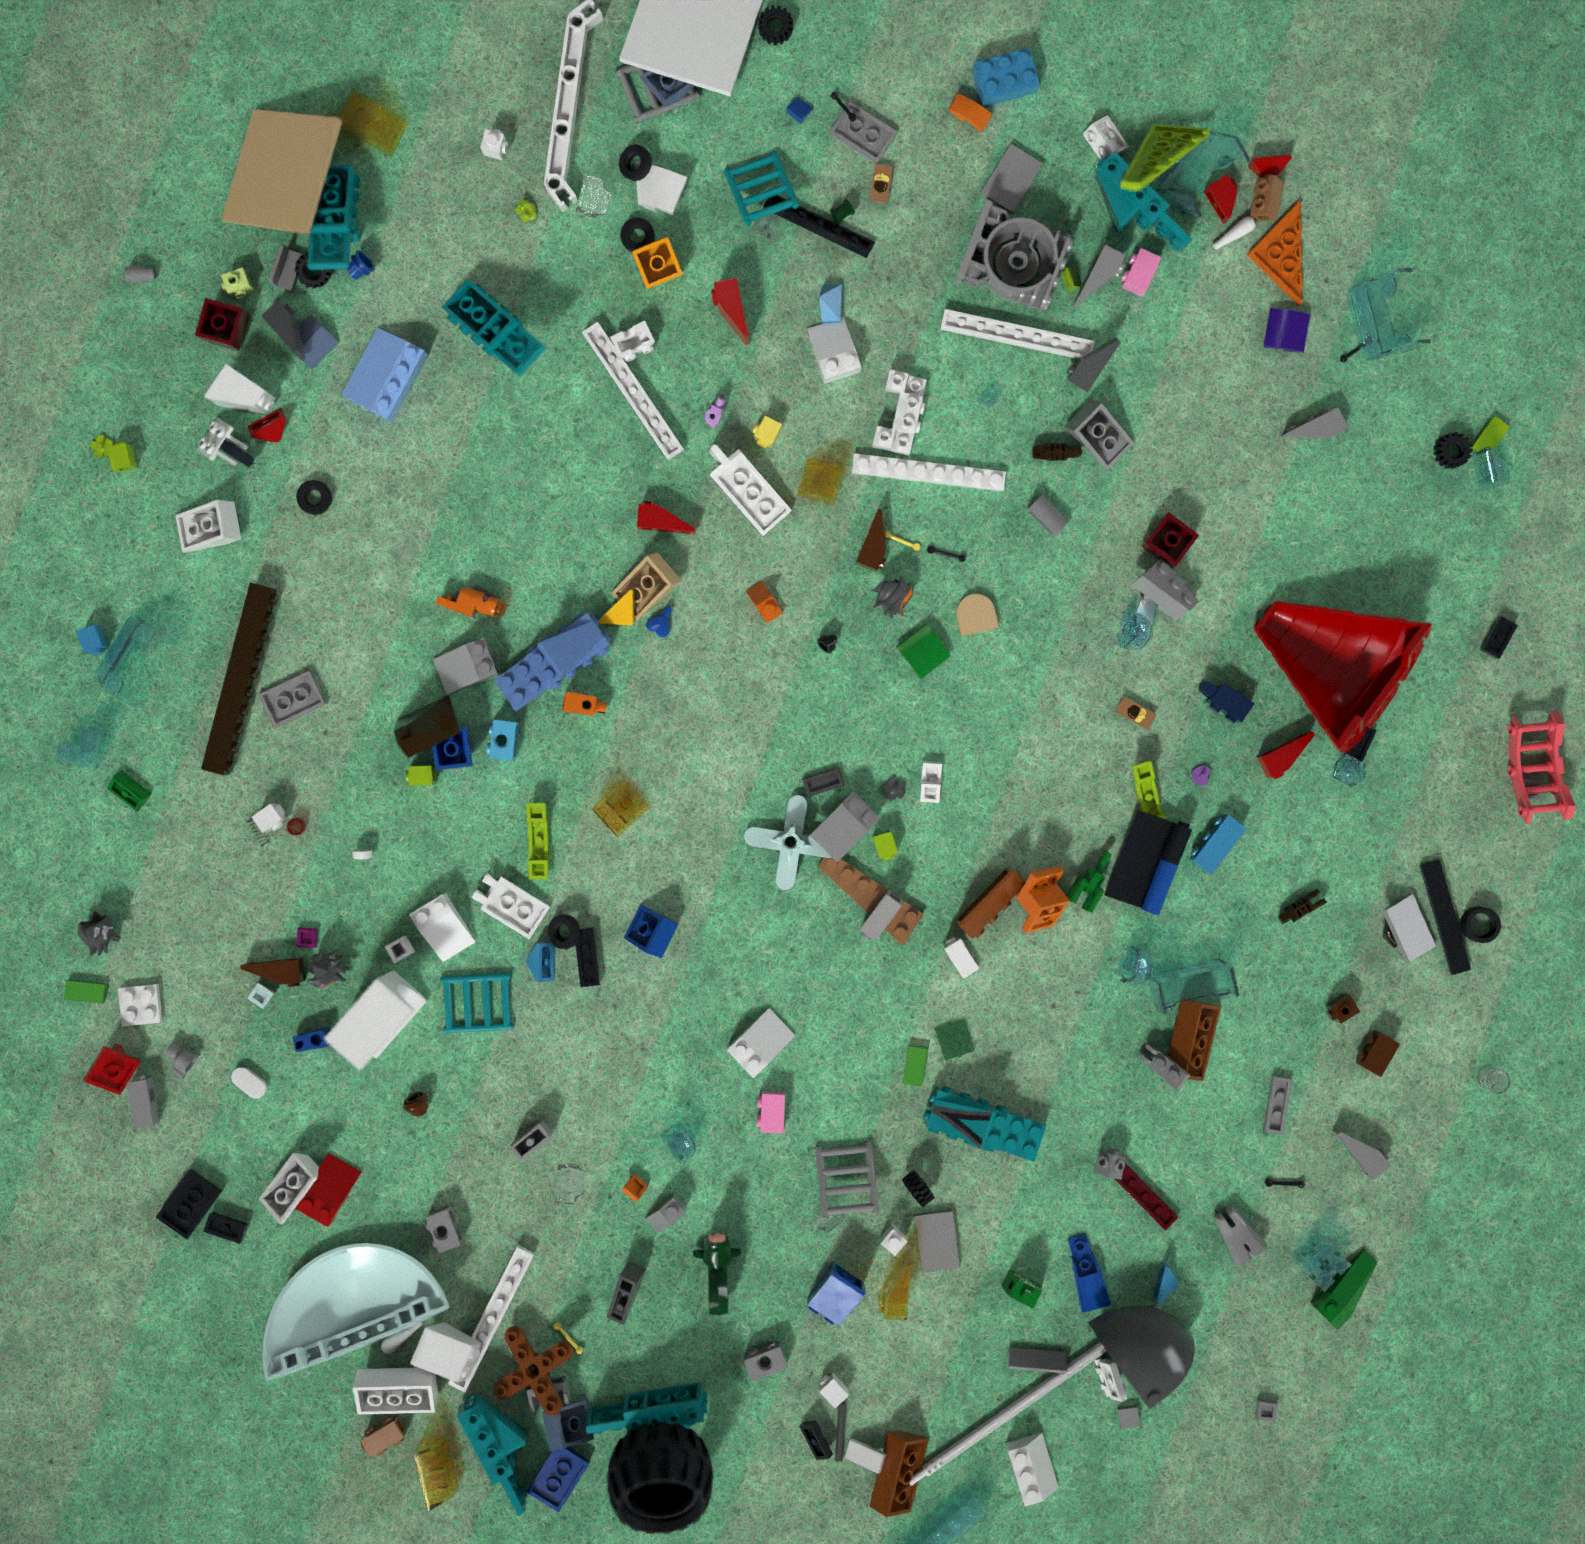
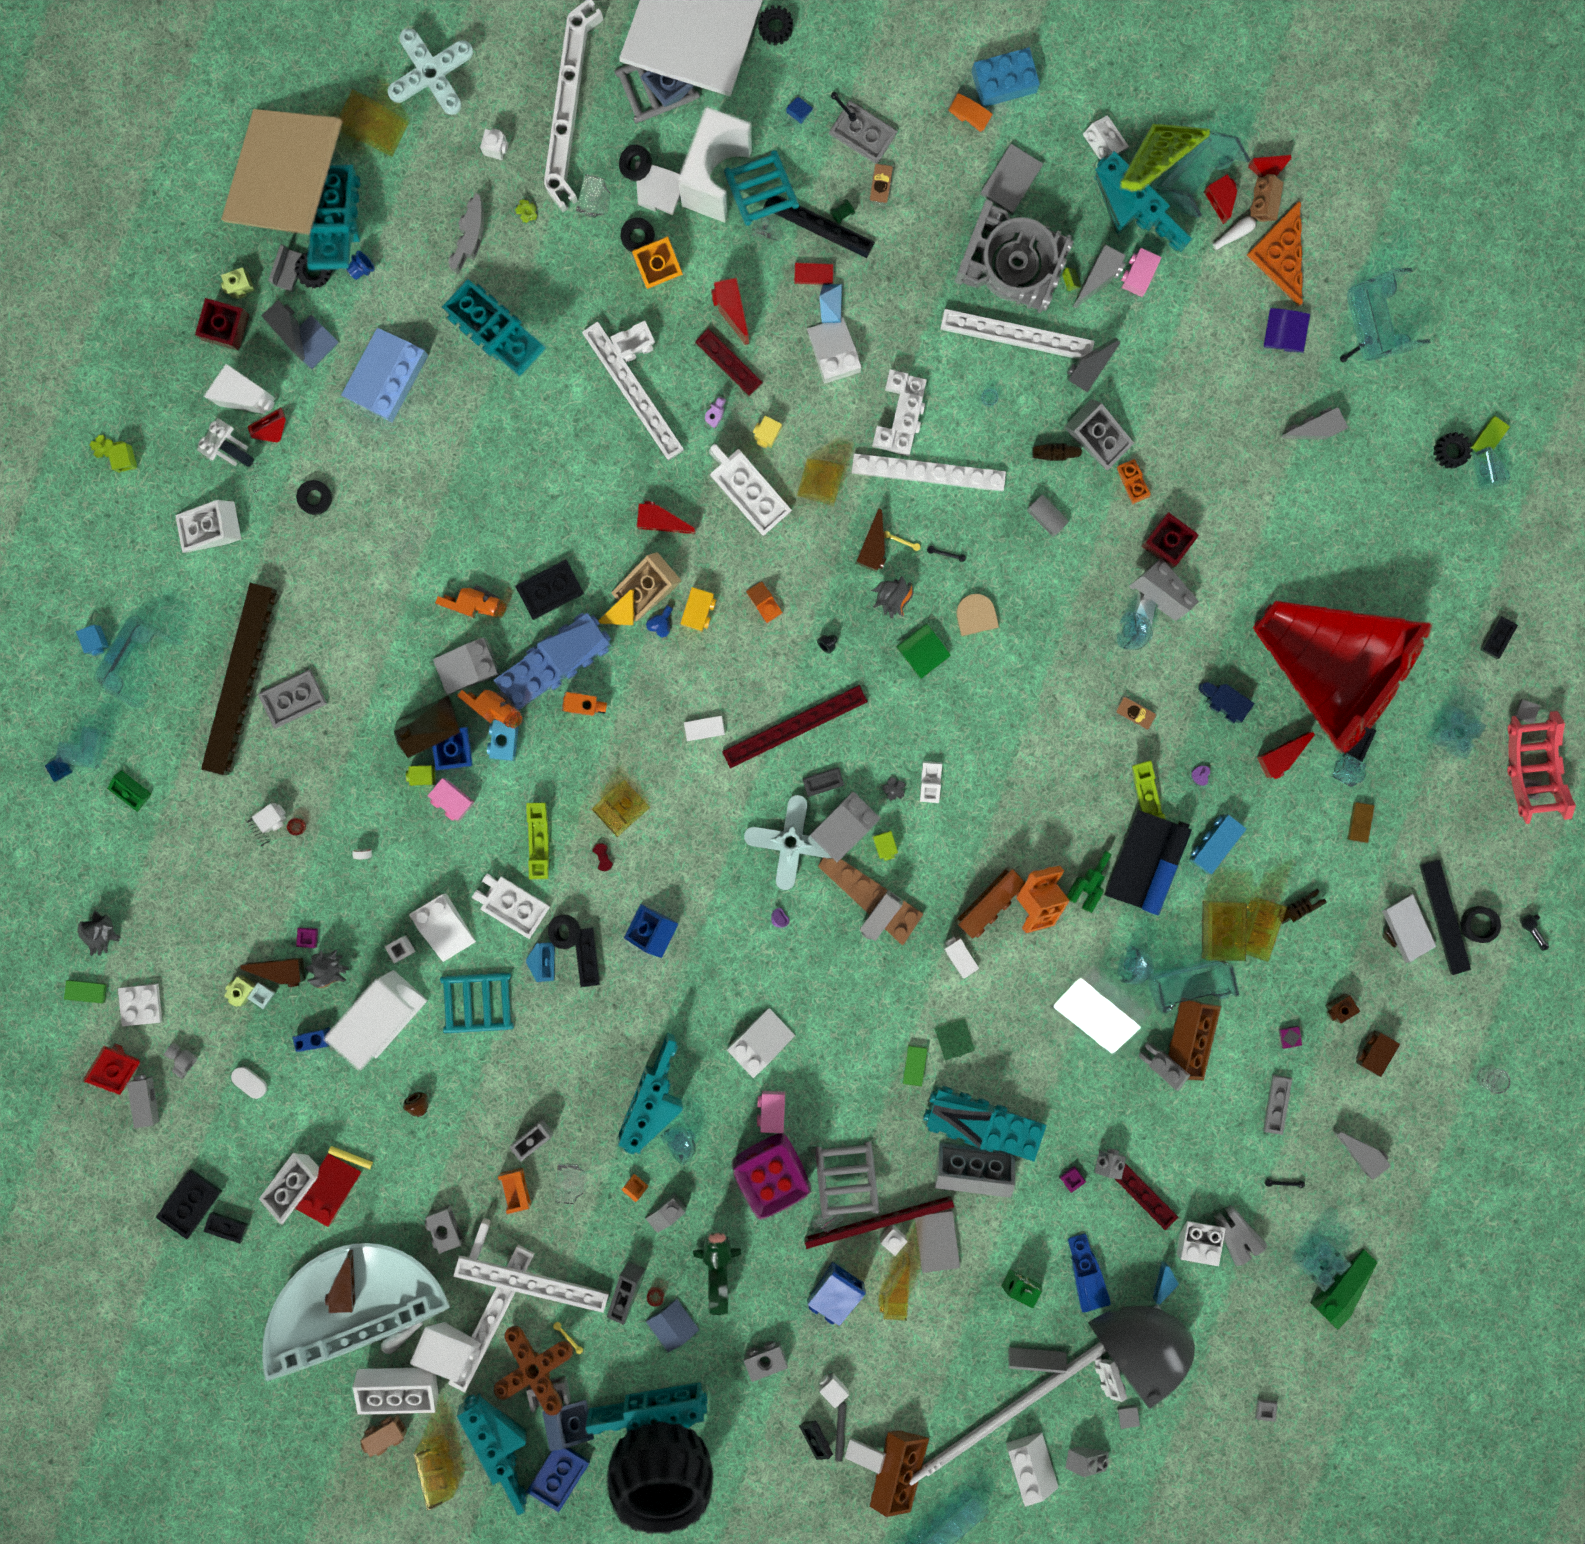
light grey cone [124,265,155,285] -> none
black tyre [902,1170,935,1207] -> none
none -> tile [45,756,73,782]
none -> yellowish green brick [224,975,257,1007]
none -> reddish brown slope [325,1249,356,1313]
none -> light yellow piece [328,1146,373,1169]
none -> light aqua piece [388,28,473,115]
none -> bright pink brick [428,778,475,821]
none -> light grey slope [449,193,484,274]
none -> white plate [454,1255,609,1313]
none -> orange plate [457,690,522,729]
none -> white tile [469,1218,491,1260]
none -> orange panel [498,1167,531,1214]
none -> black plate [515,559,584,620]
none -> dark red piece [592,843,613,872]
none -> teal wedge [617,1033,683,1154]
none -> sand blue slope [646,1299,699,1352]
none -> clear red bush [647,1287,664,1307]
none -> white piece [678,107,752,223]
none -> yellow brick [680,587,717,632]
none -> white tile [684,716,725,741]
none -> dark red tile [695,328,763,397]
none -> dark red tile [722,685,868,769]
none -> magenta piece [731,1133,812,1220]
none -> medium lavender piece [771,908,789,928]
none -> red tile [794,263,833,285]
none -> dark red tile [804,1196,954,1249]
none -> light grey slope [935,1143,1015,1198]
none -> clear slope [1053,962,1152,1054]
none -> magenta tile [1059,1166,1086,1193]
none -> light grey slope [1065,1447,1109,1477]
none -> orange slope [1117,459,1151,504]
none -> white slope [1176,1221,1226,1266]
none -> clear yellow slope [1202,901,1247,961]
none -> clear yellow slope [1236,897,1287,962]
none -> magenta tile [1279,1026,1302,1049]
none -> pearl gold tile [1347,802,1375,843]
none -> clear light blue brick [1426,706,1486,759]
none -> light grey tile [1514,699,1540,724]
none -> black piece [1520,914,1549,951]

